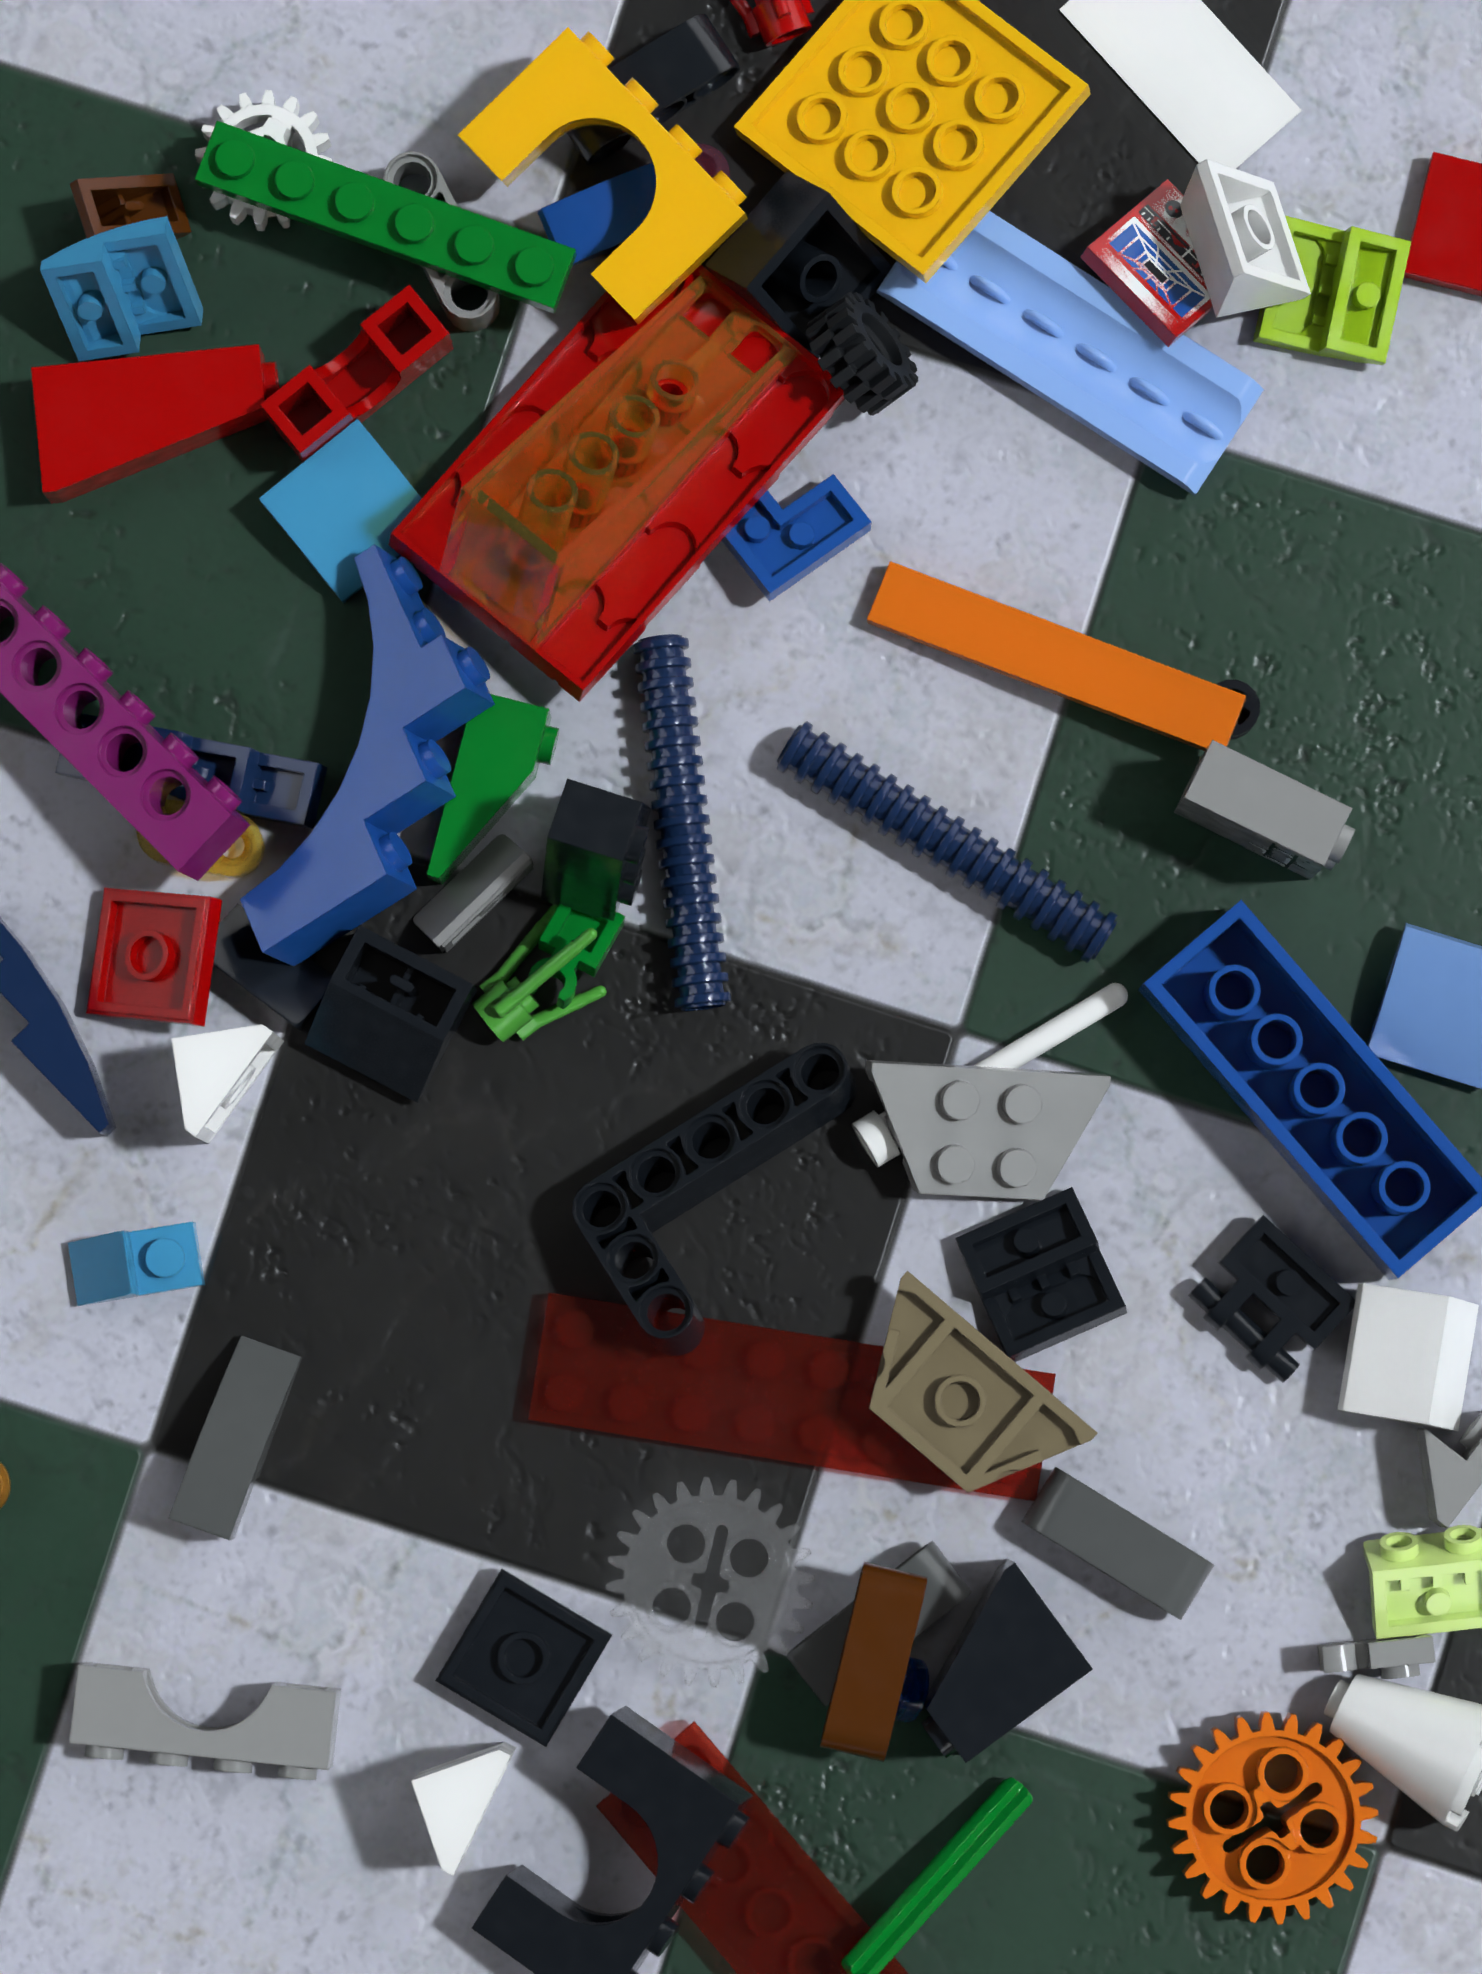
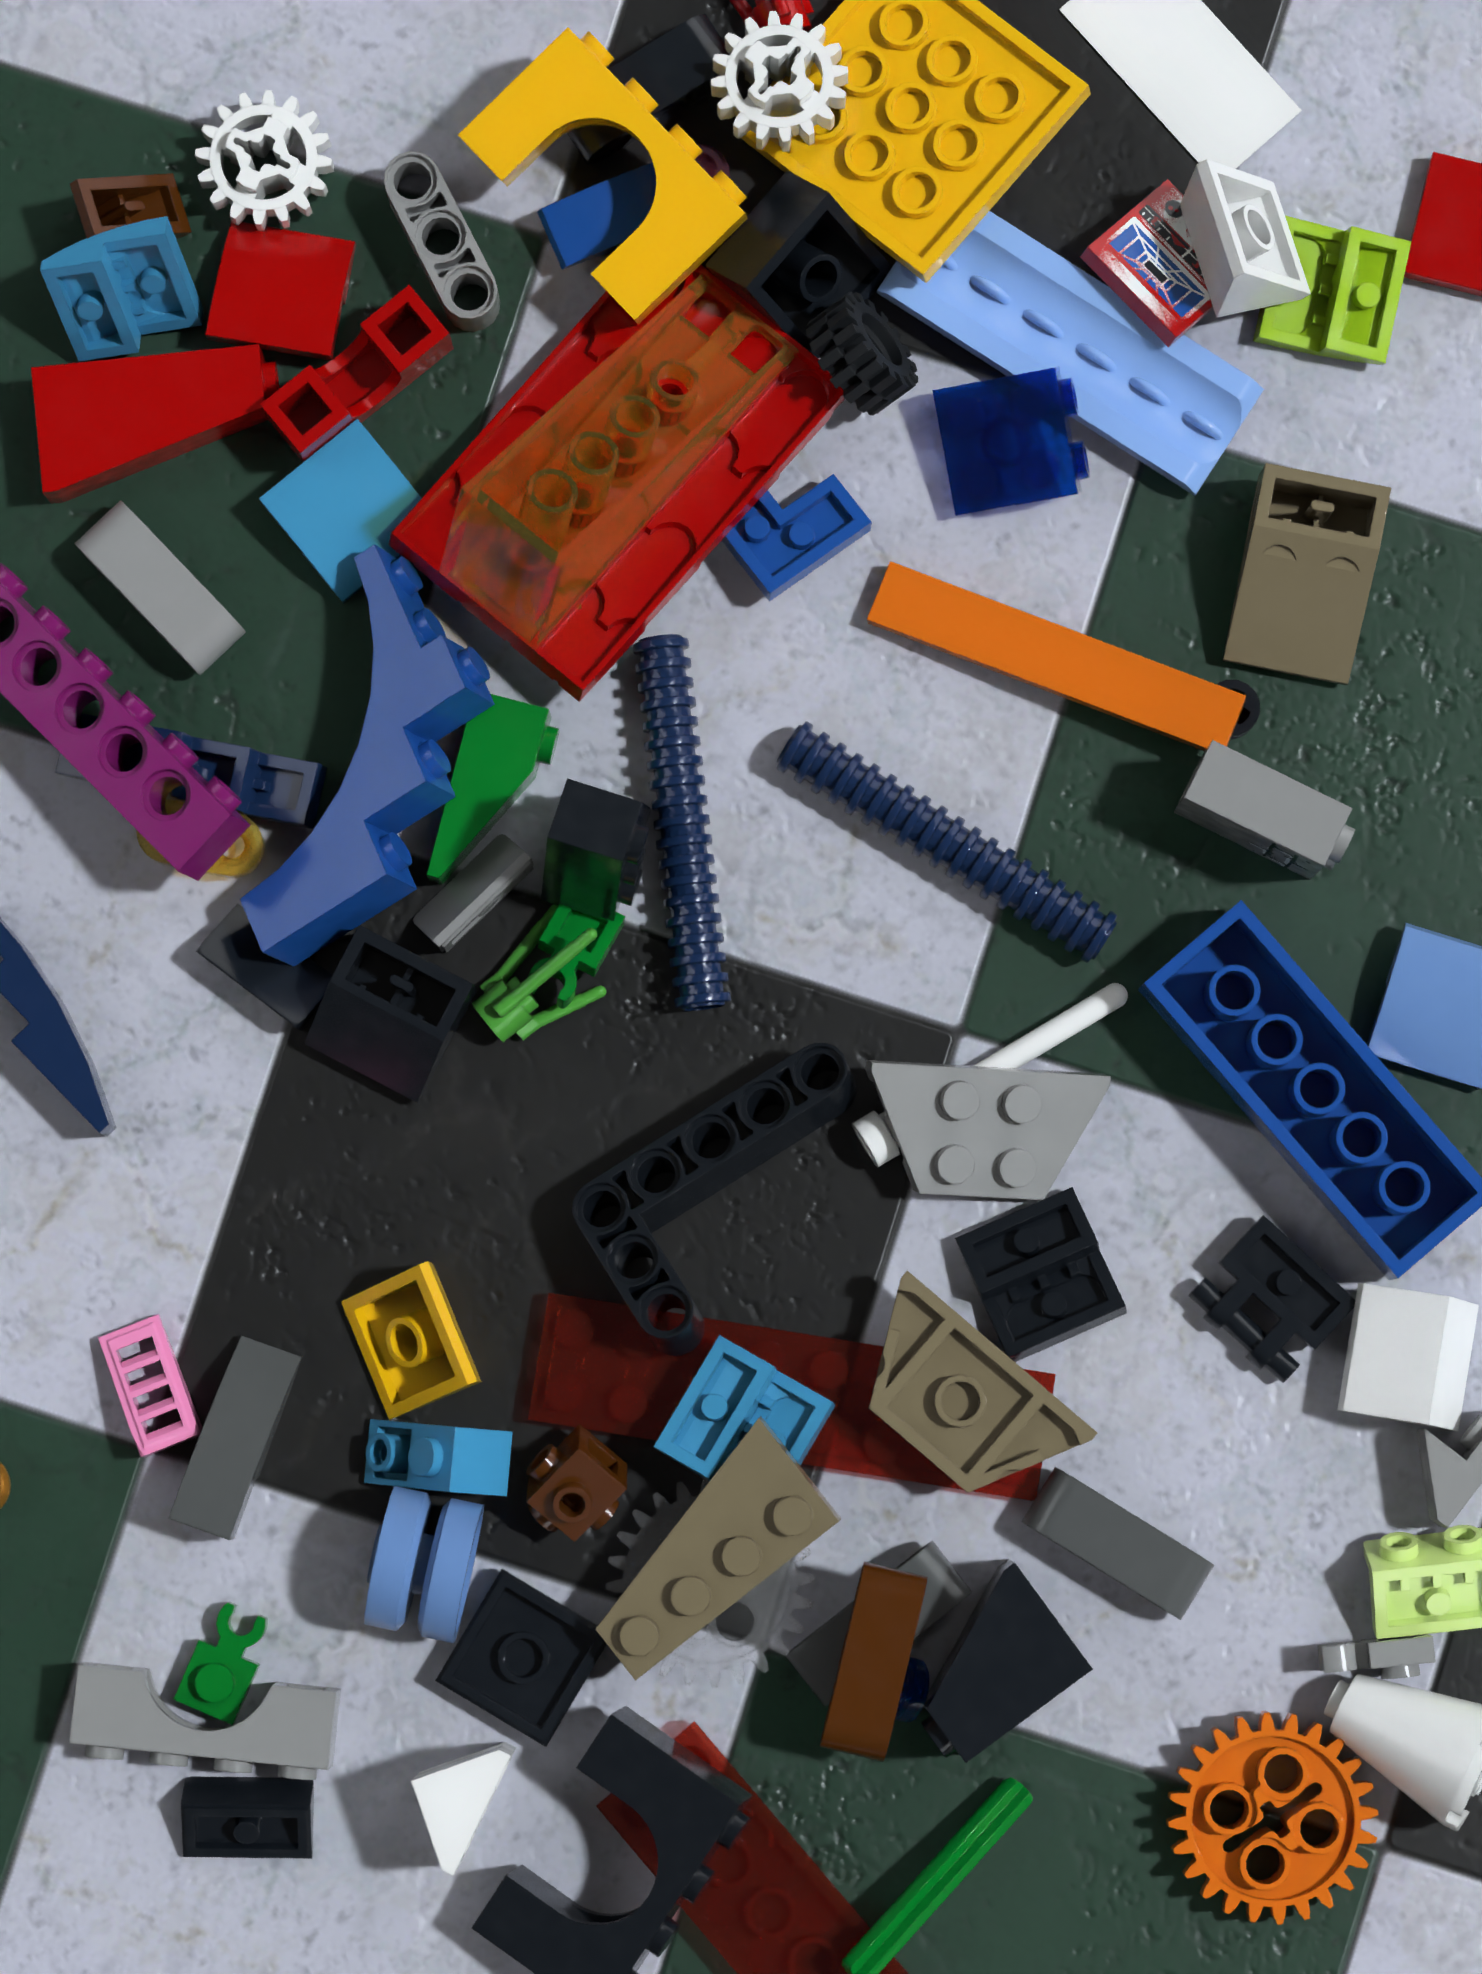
dark azure slope [68,1221,205,1306] -> none
red tile [86,888,222,1027] -> none
white slope [171,1024,284,1144] -> none
green plate [195,121,577,314] -> none
none -> light grey beam [74,500,246,676]
none -> bright pink slope [98,1314,203,1457]
none -> green plate [173,1602,268,1725]
none -> black slope [181,1776,314,1859]
none -> red slope [205,221,356,361]
none -> yellow slope [341,1261,482,1420]
none -> dark azure slope [364,1419,513,1496]
none -> medium blue wheel [364,1486,484,1643]
none -> reddish brown brick [526,1424,627,1542]
none -> dark tan wing [596,1416,841,1681]
none -> dark azure slope [654,1335,835,1481]
none -> white gear [711,11,848,152]
none -> clear blue plate [932,366,1090,516]
none -> dark tan slope [1223,463,1391,685]

